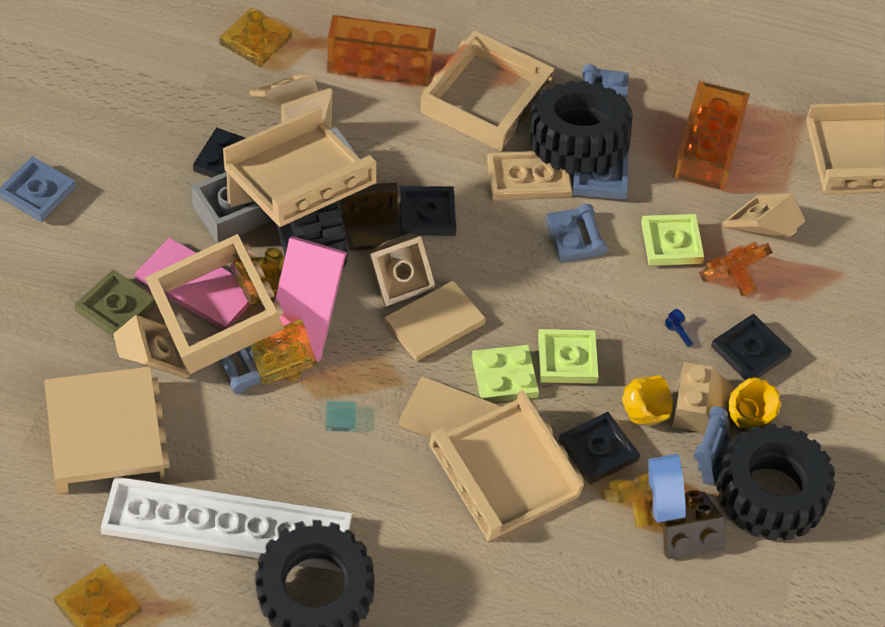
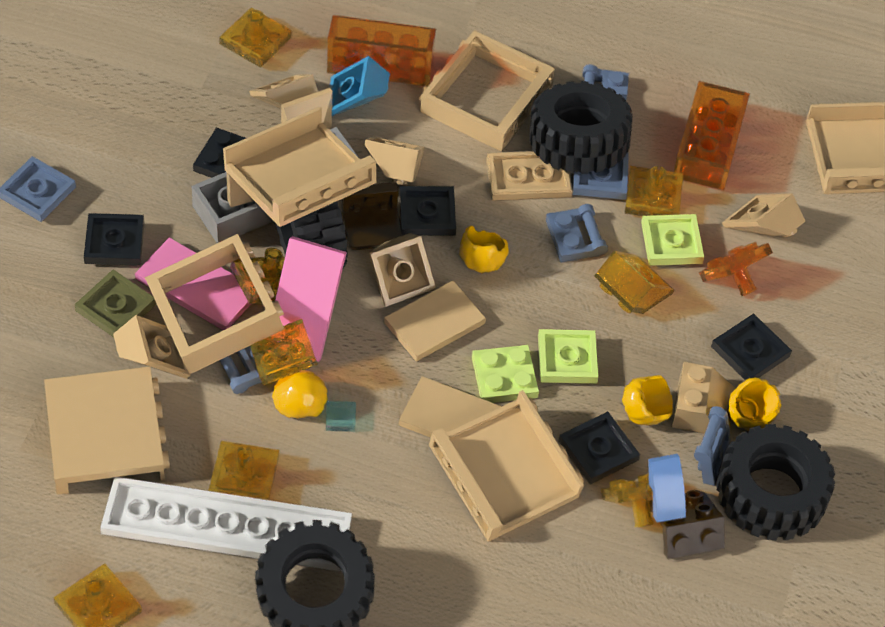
clear blue hand [665,309,693,347] -> none
none -> black plate [84,213,145,265]
none -> clear yellow plate [209,441,279,500]
none -> yellow hair [272,369,328,418]
none -> dark azure slope [329,56,390,116]
none -> tan slope [365,136,425,185]
none -> yellow hair [459,225,509,273]
none -> clear yellow slope [594,251,675,314]
none -> clear yellow plate [624,166,683,216]

